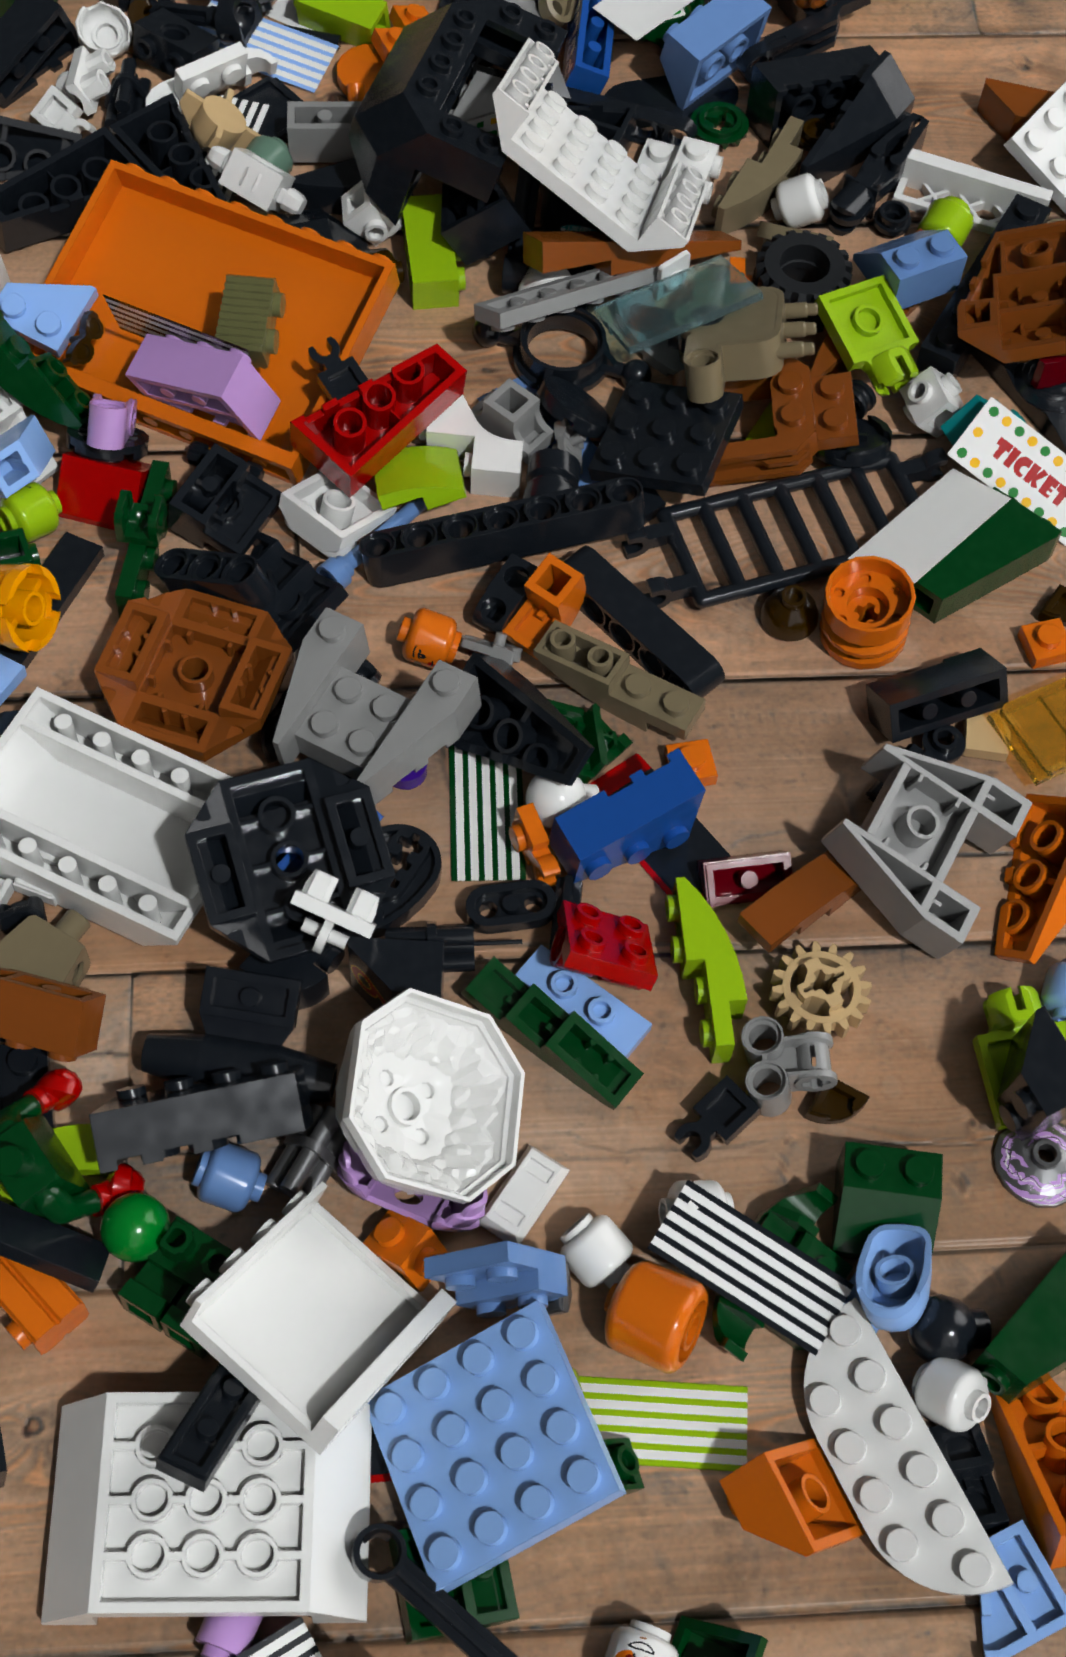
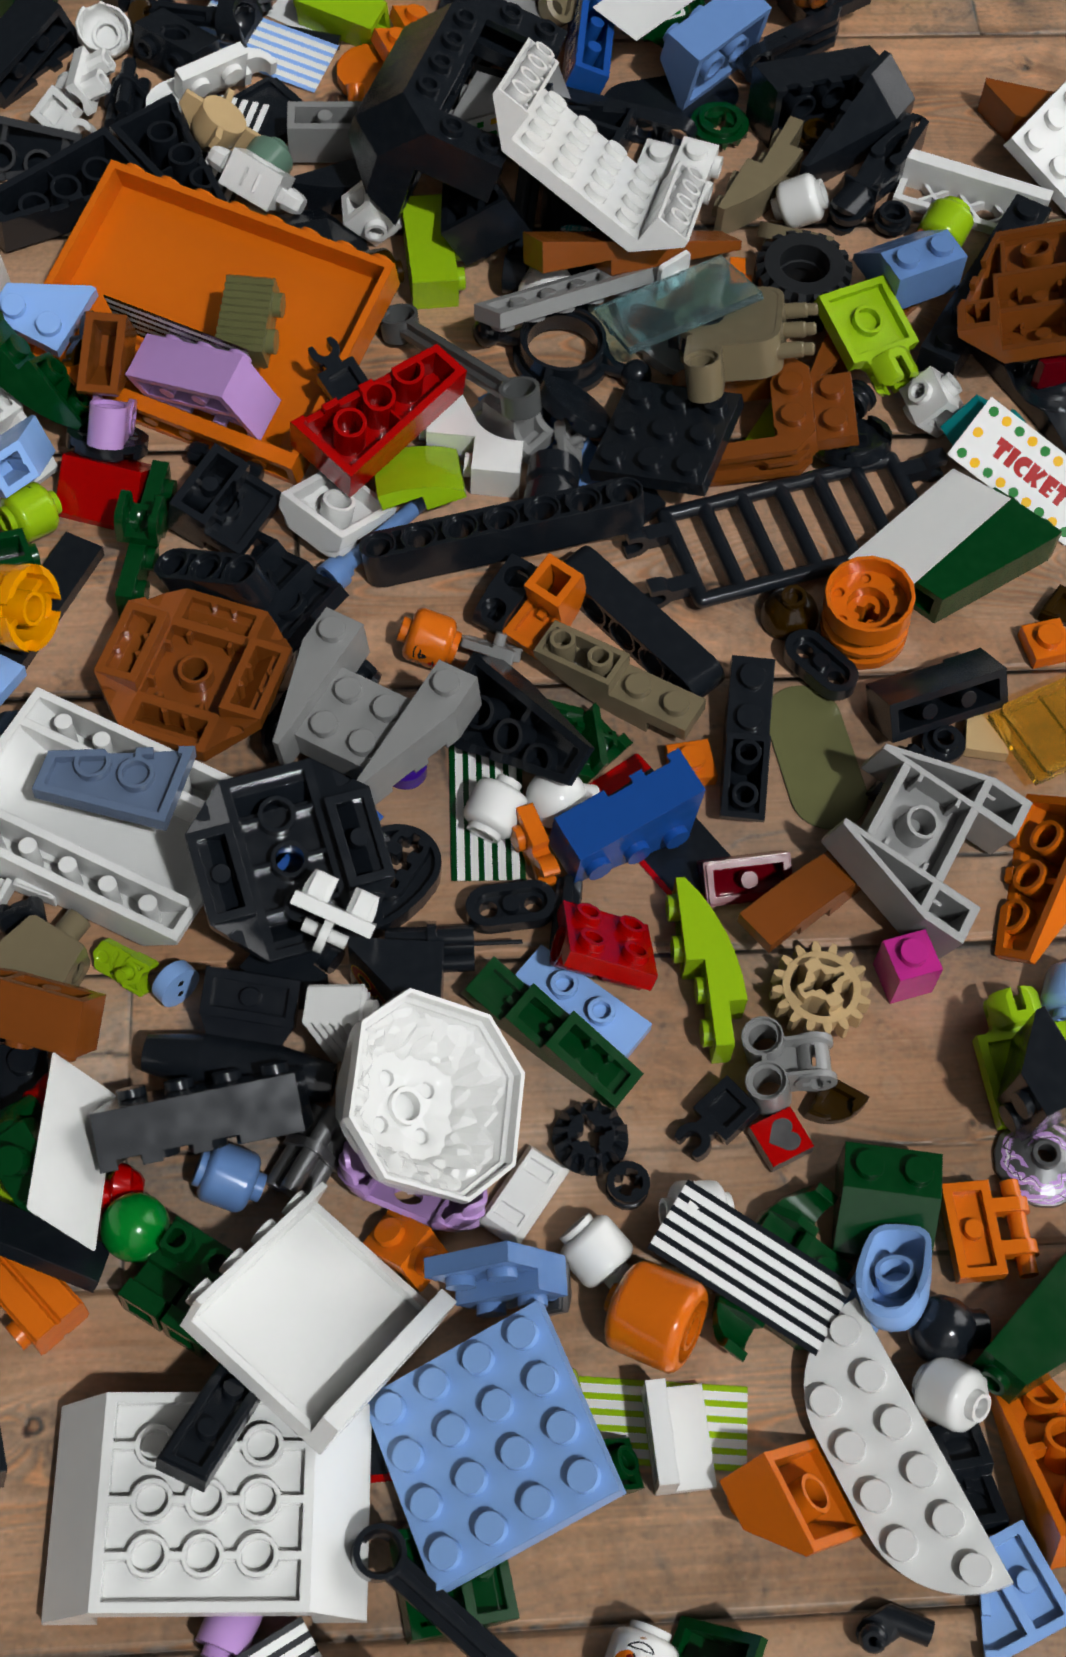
none -> white sticker [27,1053,116,1251]
none -> sand blue wing [32,746,197,831]
none -> dark orange slope [76,311,137,397]
none -> lime piece [93,938,159,997]
none -> light blue tile [152,960,199,1007]
none -> white brick [302,984,380,1064]
none -> dark grey piece [380,304,542,421]
none -> white head [463,774,528,844]
none -> black gear [552,1100,629,1176]
none -> black bush [606,1161,650,1210]
none -> white panel [641,1378,717,1496]
none -> black slope [720,655,775,823]
none -> tile [747,1106,815,1173]
none -> olive sticker [770,686,868,830]
none -> black plate [783,629,859,701]
none -> black arm [856,1604,935,1654]
none -> dark pink brick [873,929,943,1004]
none -> orange plate [941,1179,1040,1284]

